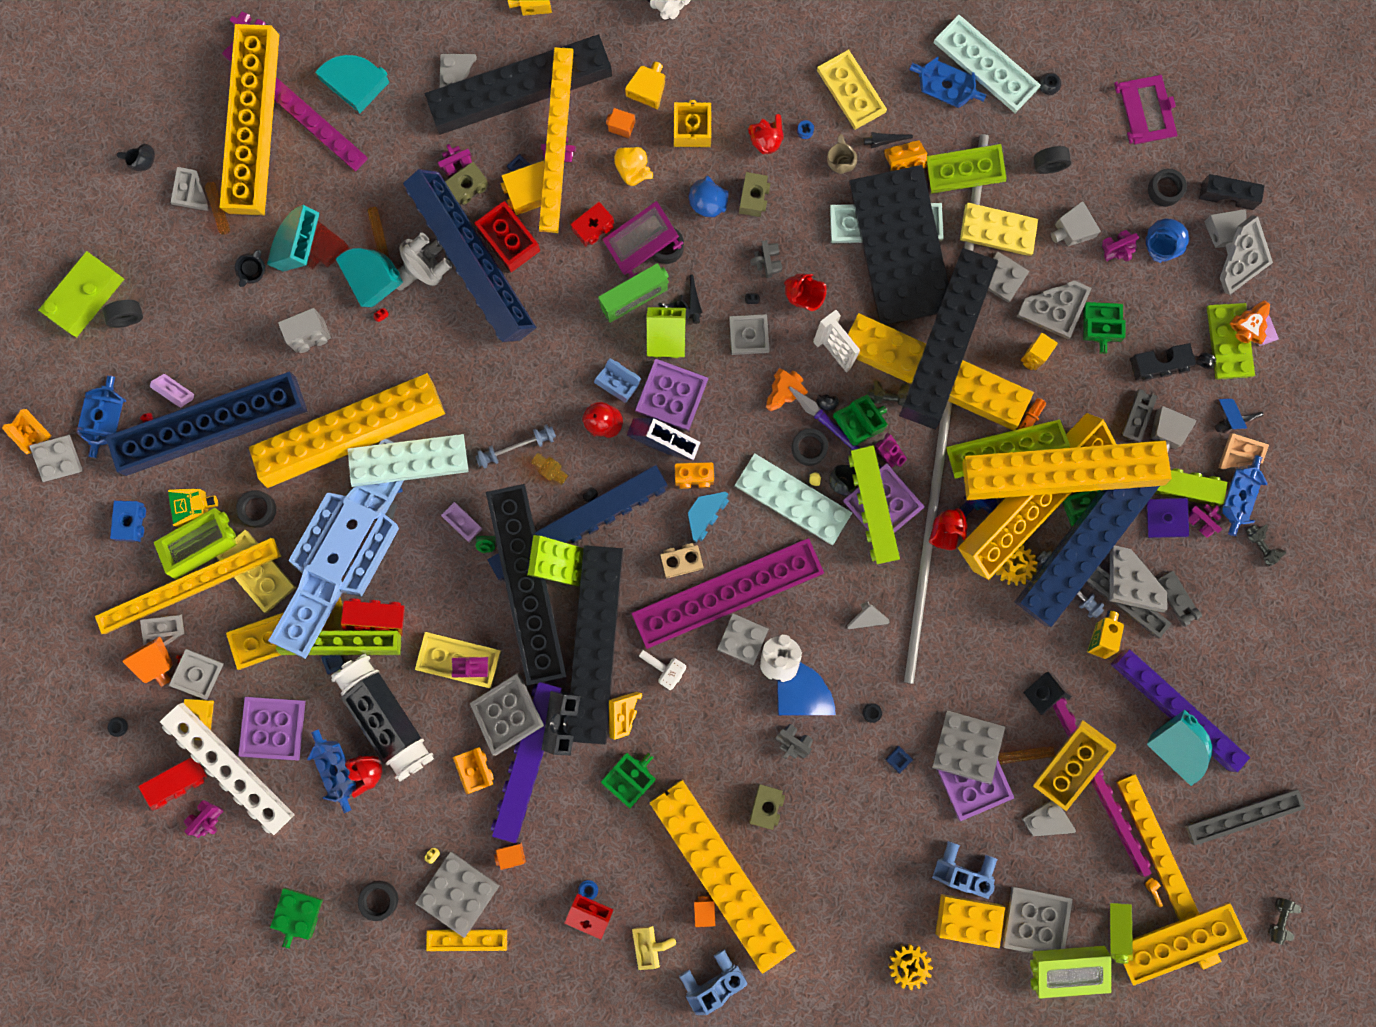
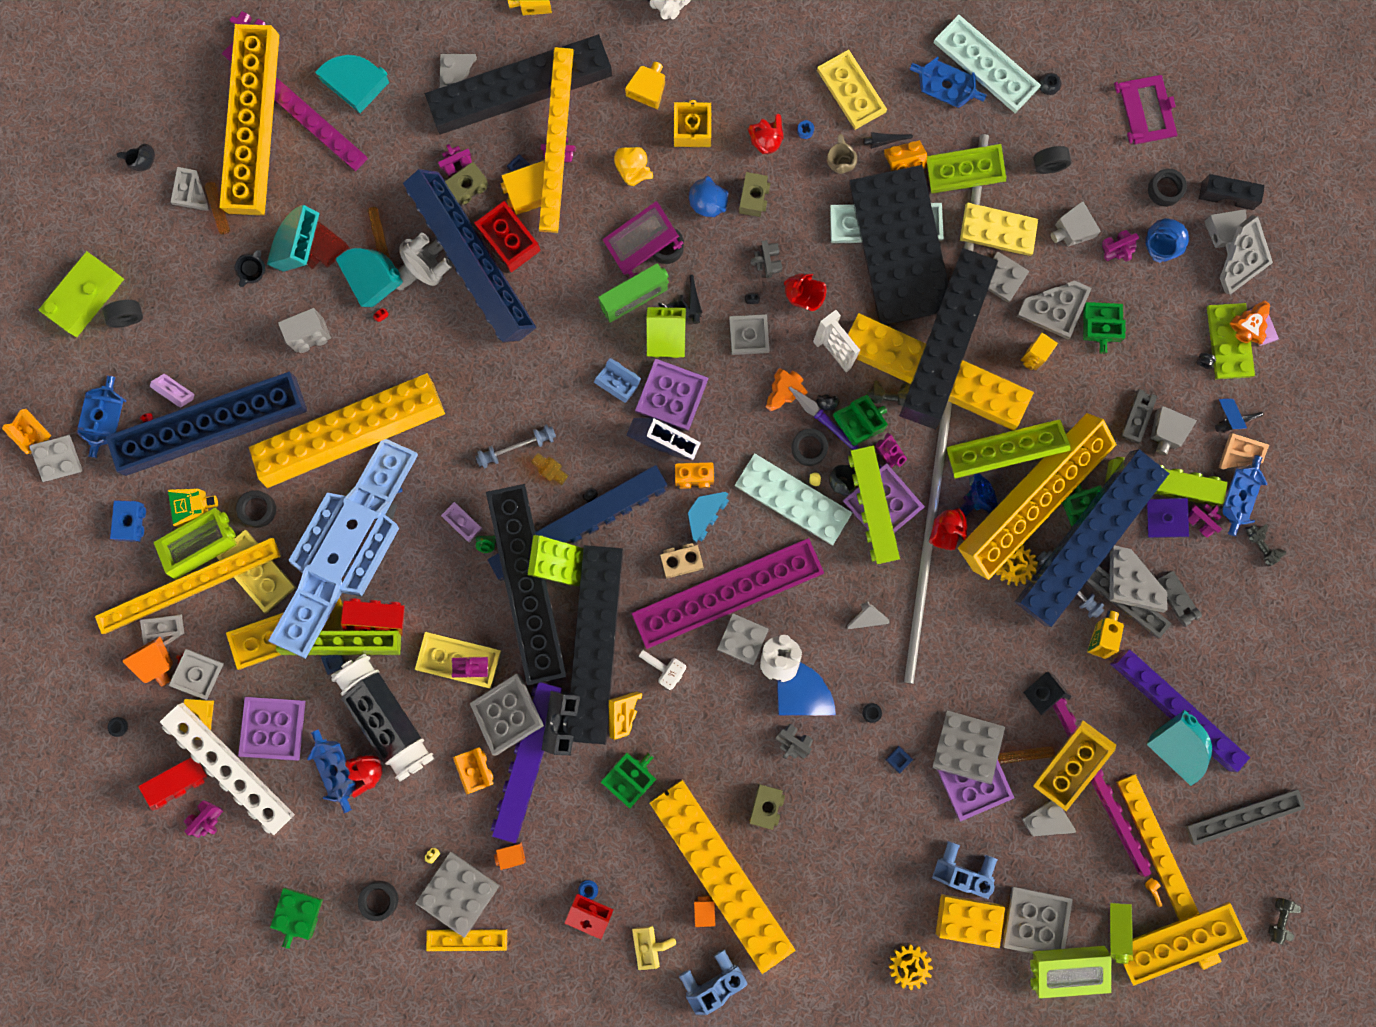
light aqua plate [348,434,469,487] -> none
red brick [570,202,614,246] -> none
red helmet [582,402,623,438] -> none
orange brick [606,108,635,138] -> none
yellow brick [962,441,1172,500] -> none
orange axle [1017,398,1046,429] -> none
black arch [1130,343,1196,382] -> none

